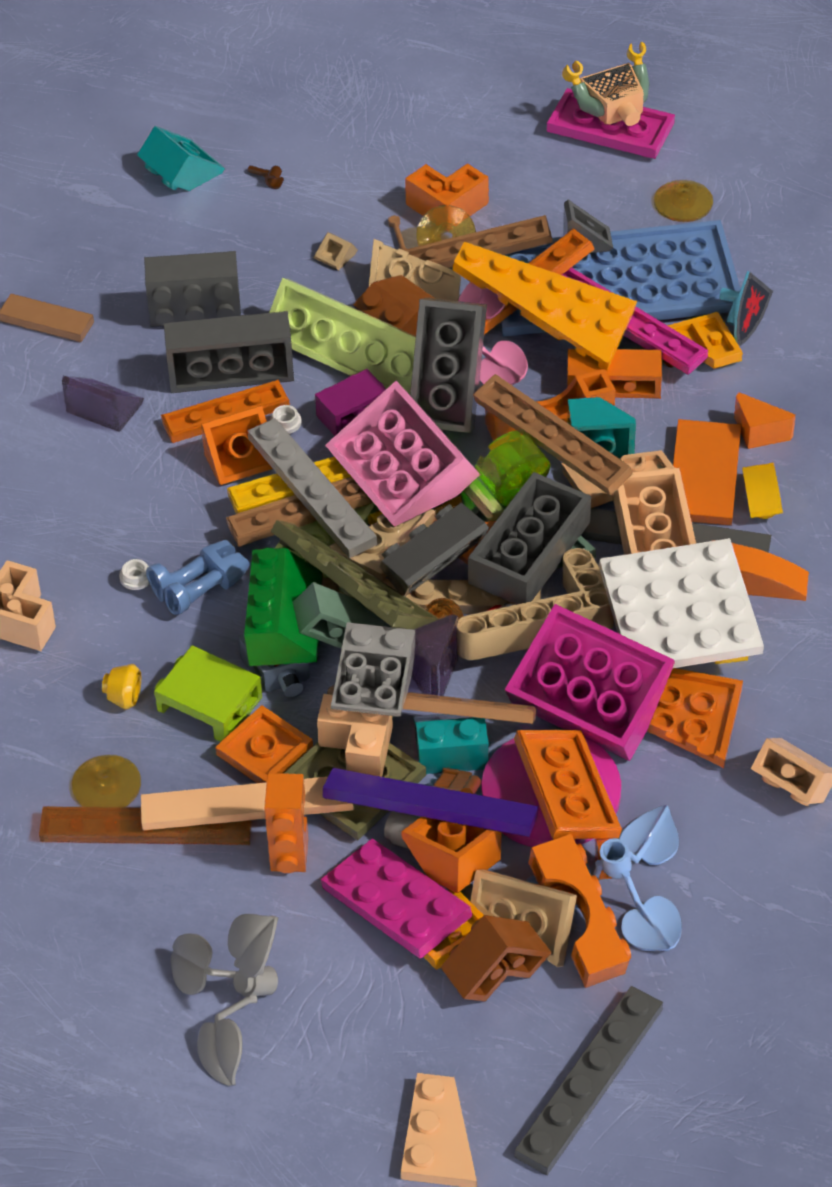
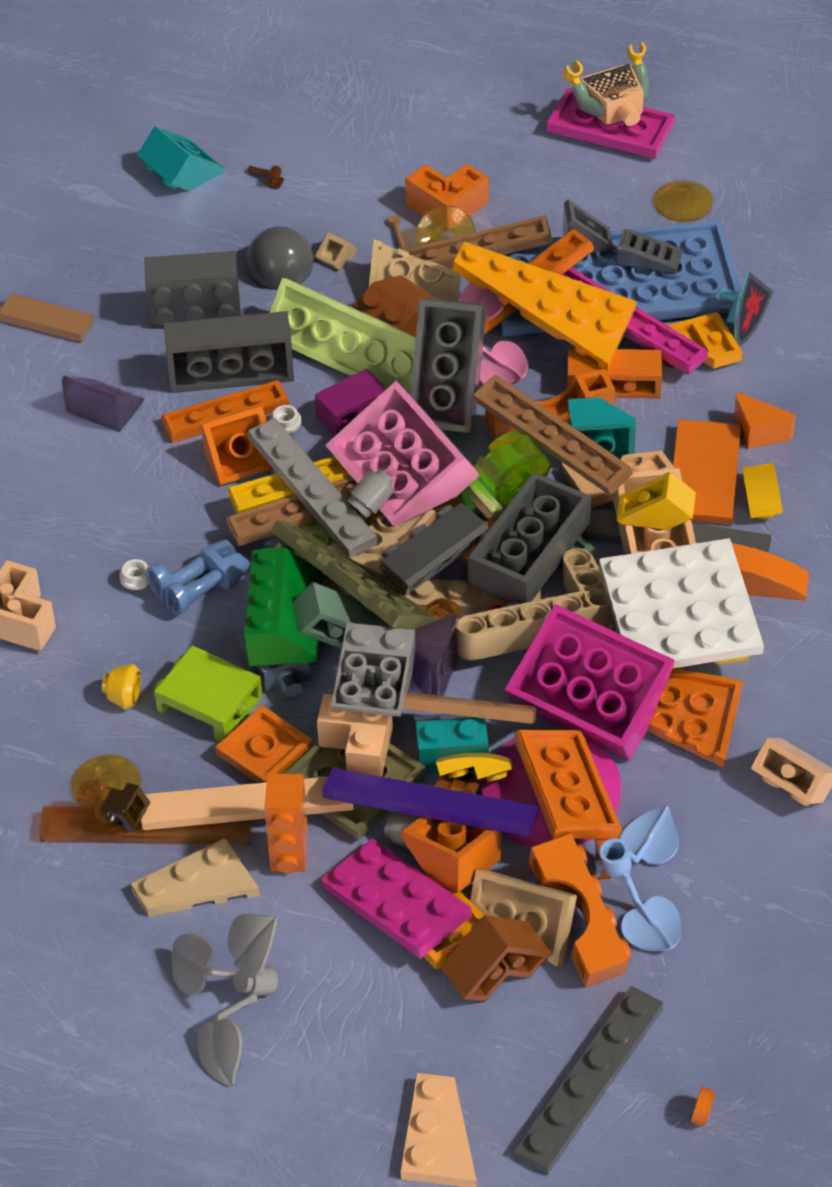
none -> dark brown leg [76,779,151,832]
none -> tan wing [131,838,260,917]
none -> dark grey piece [246,226,313,290]
none -> light grey brick [347,469,395,518]
none -> yellow slope [436,753,512,782]
none -> flat silver slope [617,229,683,274]
none -> yellow slope [617,472,696,530]
none -> orange tile [690,1086,715,1127]

